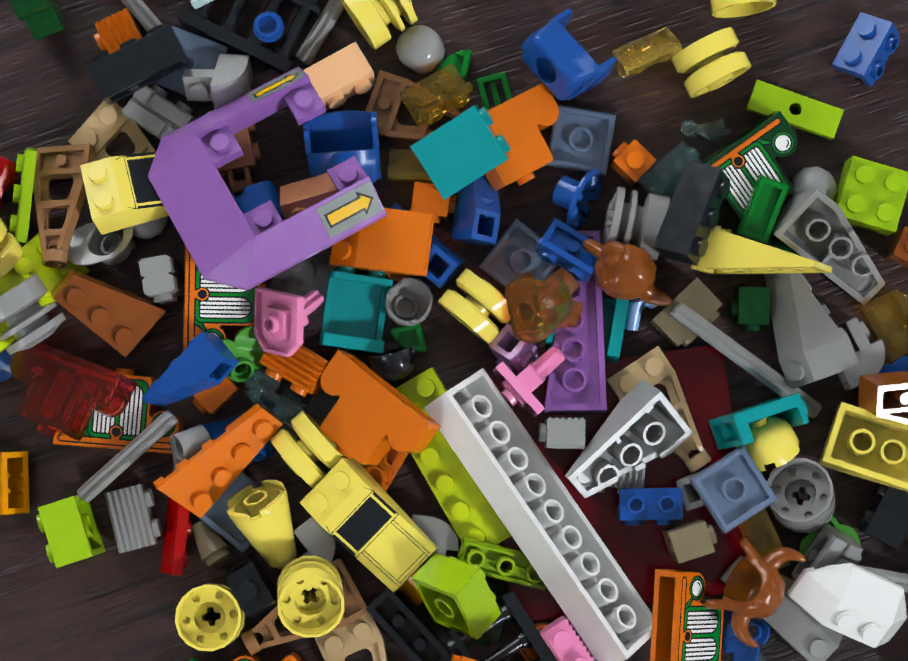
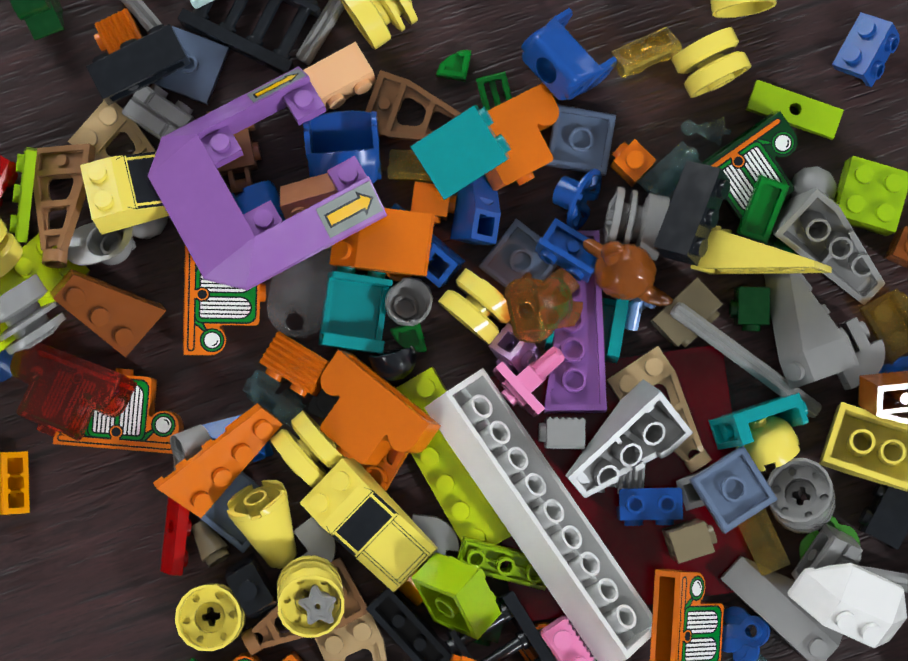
lime brick [36,495,106,568] -> none
light grey axle [77,410,178,503] -> none
light grey brick [104,483,162,554] -> none
light grey brick [138,254,184,305] -> none
blue slope [141,331,239,407] -> none
light grey brick [182,54,254,109] -> none
orange brick [191,376,241,414] -> none
bright green plate [222,325,265,382] -> none
blue plate [253,12,284,43] -> none
bright pink piece [254,287,324,357] -> none
light grey hair [396,25,445,74] -> none
clear yellow bracket [400,63,473,127] -> none
dark orange piece [705,537,806,648] -> none
none -> light grey plate [298,585,336,625]

